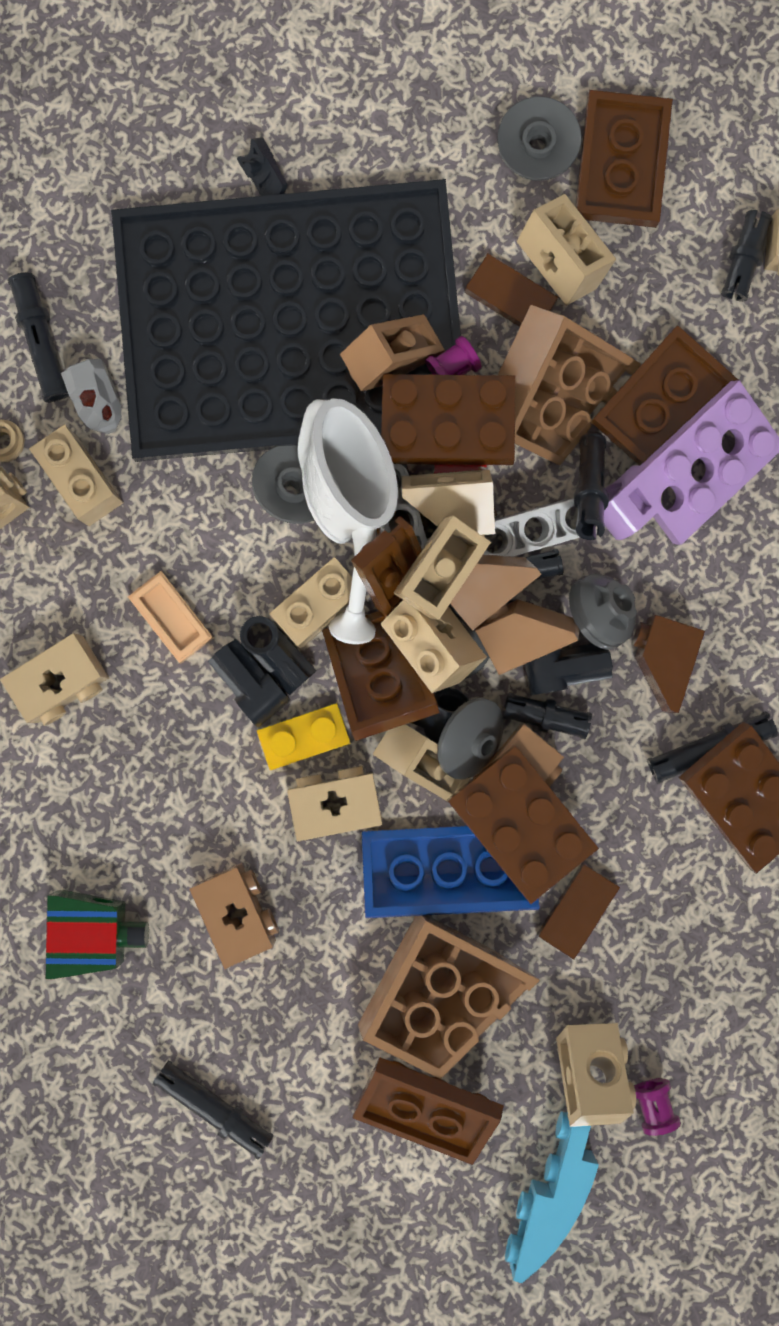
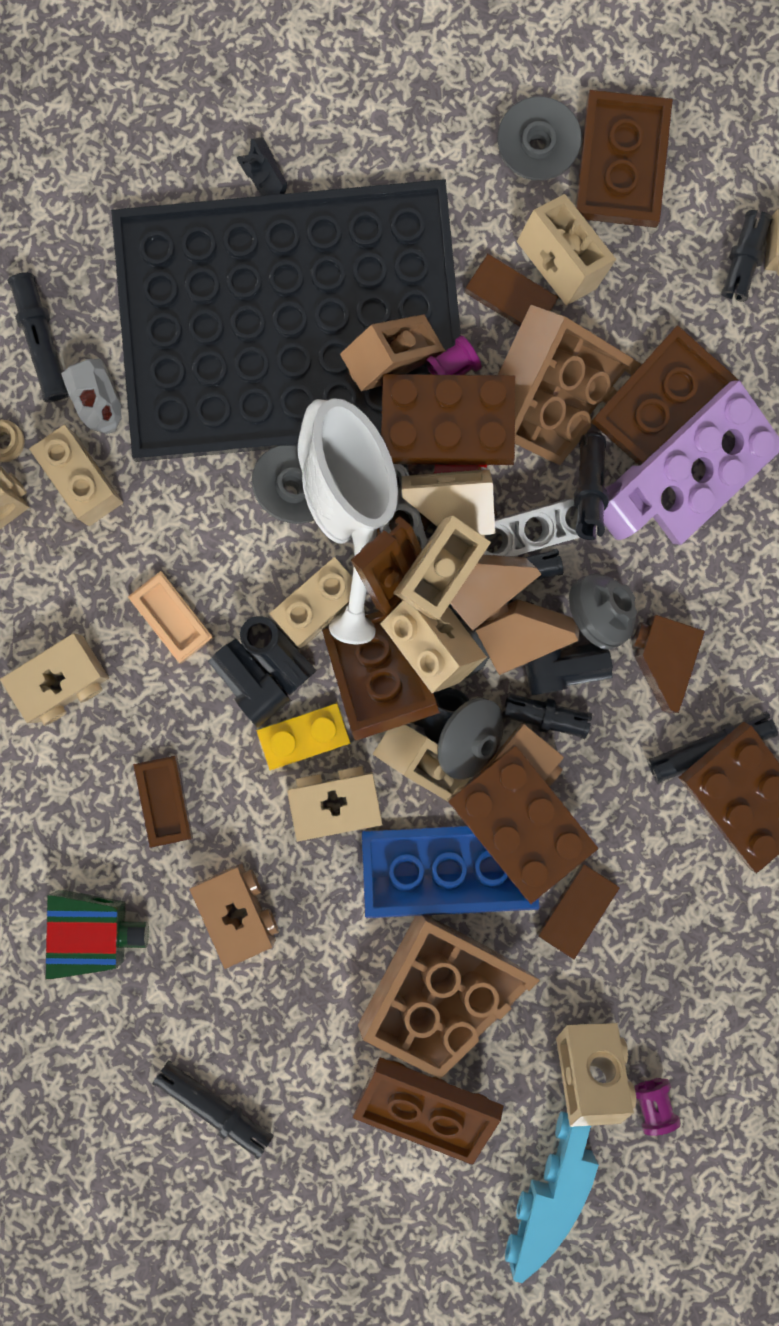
none -> reddish brown tile [133,755,193,848]

